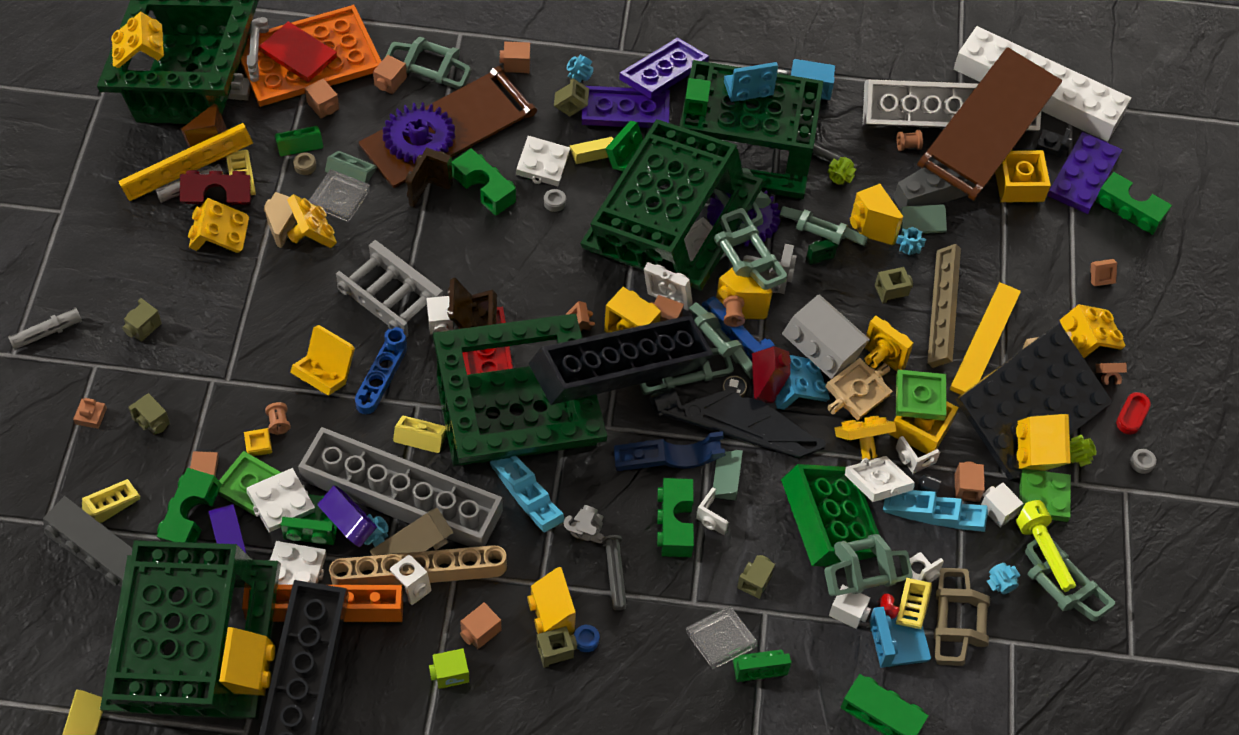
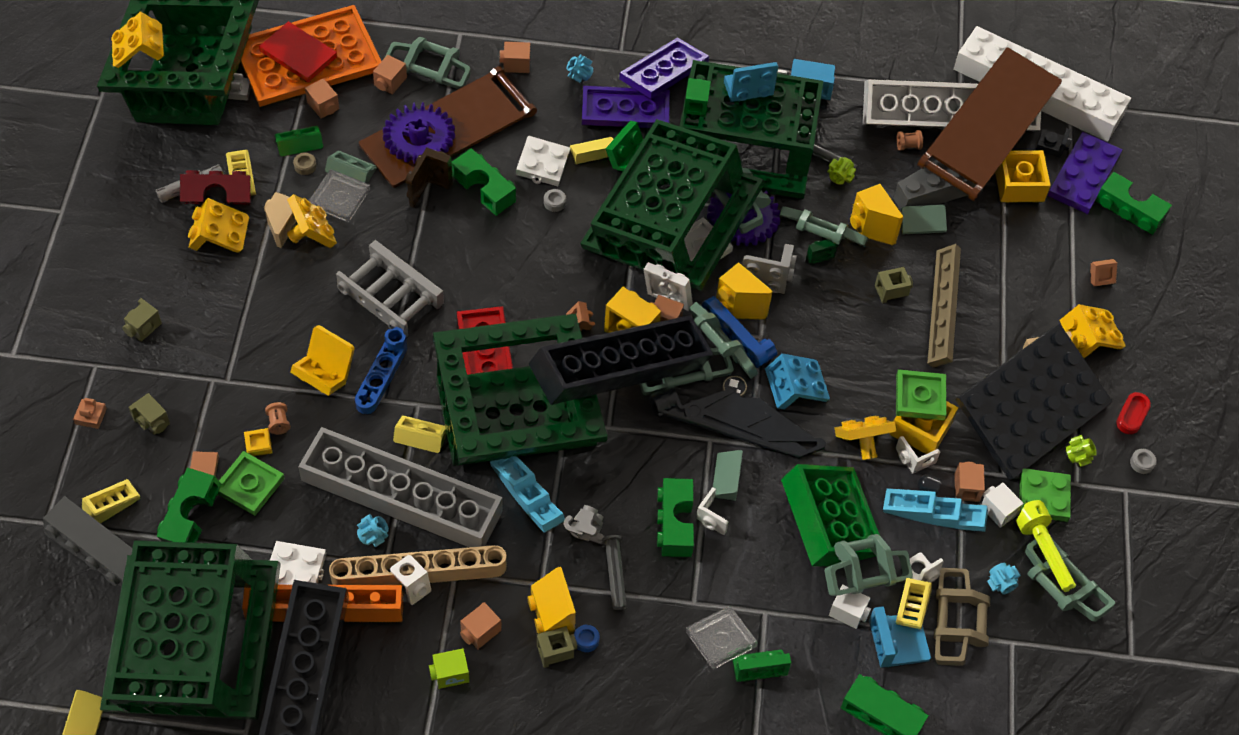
light grey pin [8,307,82,350] -> none
yellow tile [119,123,253,201] -> none
reddish brown slope [181,103,227,161] -> none
dark purple beam [209,504,247,554] -> none
yellow slope [219,627,275,696] -> none
white plate [246,468,315,532] -> none
light grey hinge [247,17,269,82] -> none
green bracket [281,494,337,545] -> none
dark purple beam [317,485,377,547] -> none
dark tan slope [370,507,453,555] -> none
white brick [427,296,453,334] -> none
dark brown bracket [447,278,497,329] -> none
olive brick [554,78,589,117] -> none
dark blue piece [614,431,726,471] -> none
sand green bar [714,208,787,290] -> none
nougat bush [723,296,745,327] -> none
olive brick [737,555,775,599] -> none
dark red slope [752,346,791,404] -> none
light grey slope [782,295,870,379] -> none
tan plate [825,358,893,421] -> none
white plate [845,456,915,502] -> none
yellow plate [865,316,914,371] -> none
red arm [877,594,900,619] -> none
medium azure gear [896,227,926,256] -> none
yellow tile [950,282,1021,395] -> none
yellow slope [1016,414,1071,471] -> none
nougat tile [1096,363,1127,385] -> none

